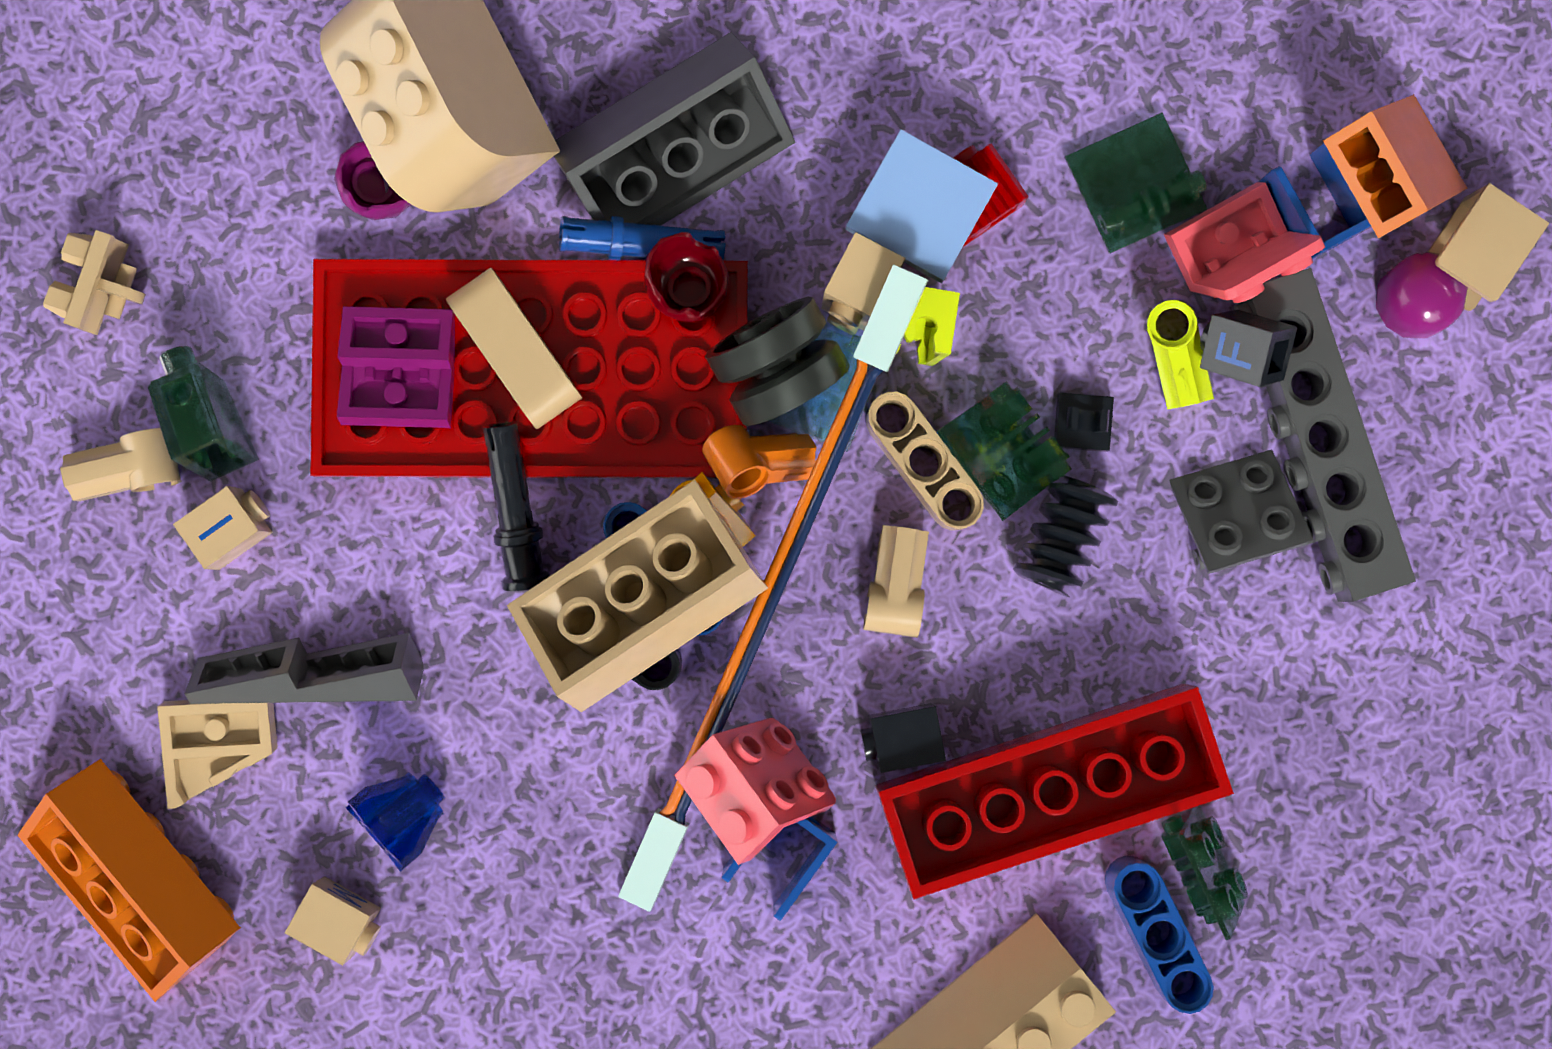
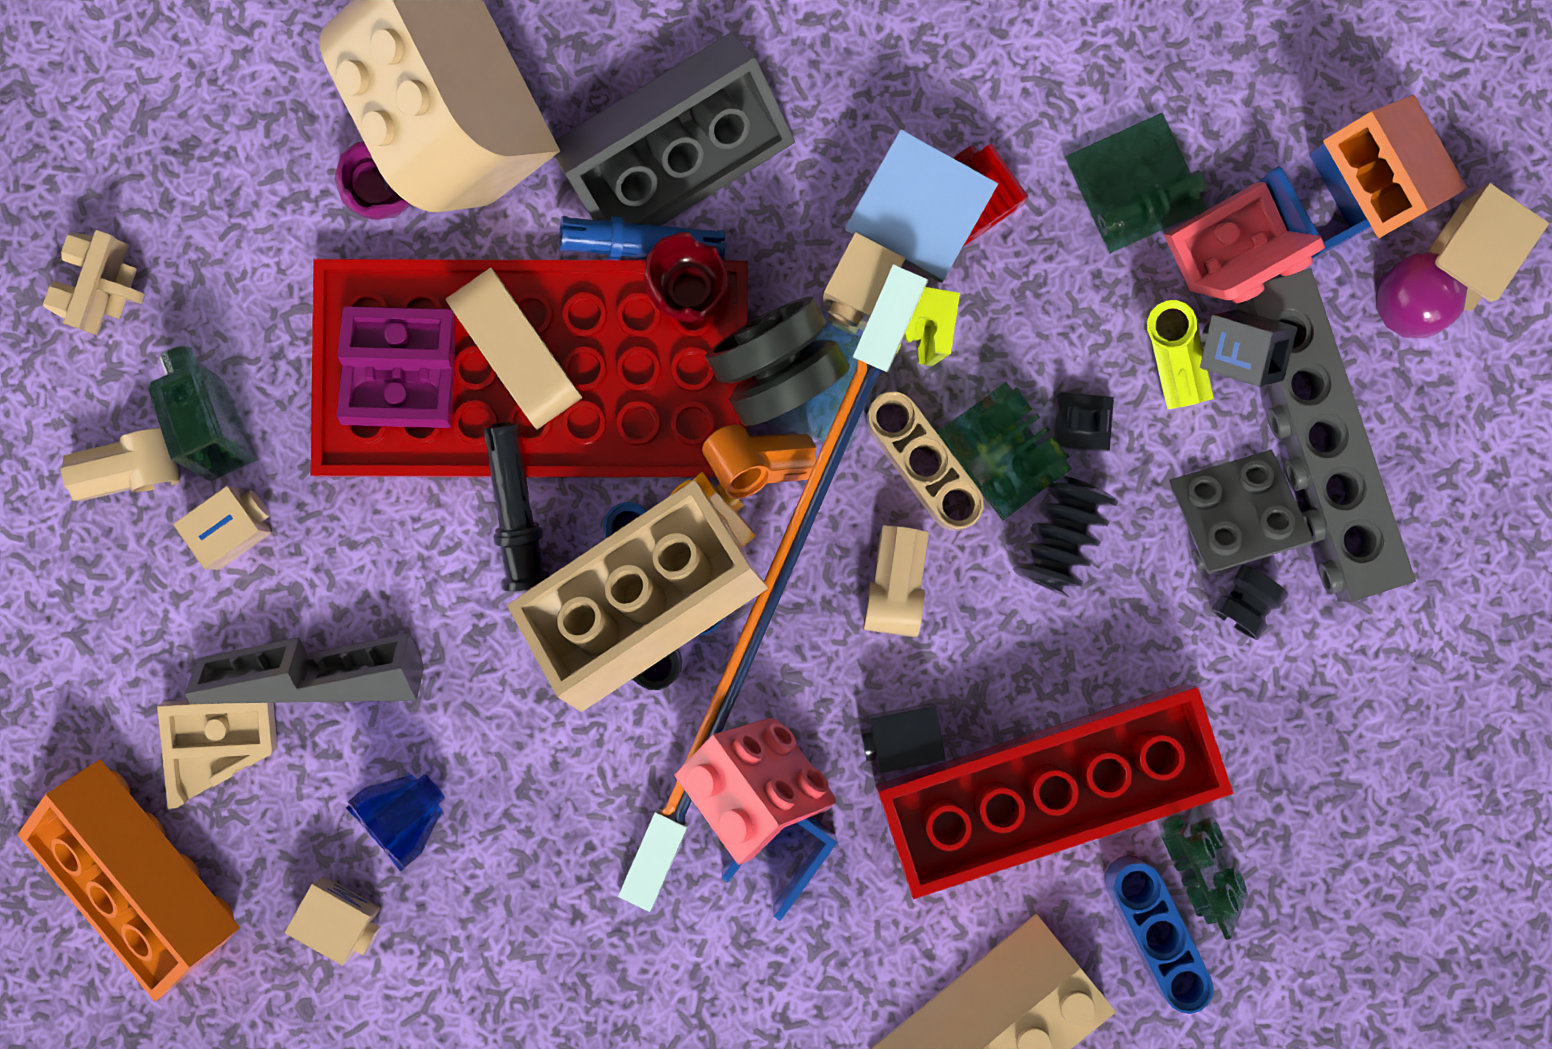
none -> black wheel [1211,565,1289,640]

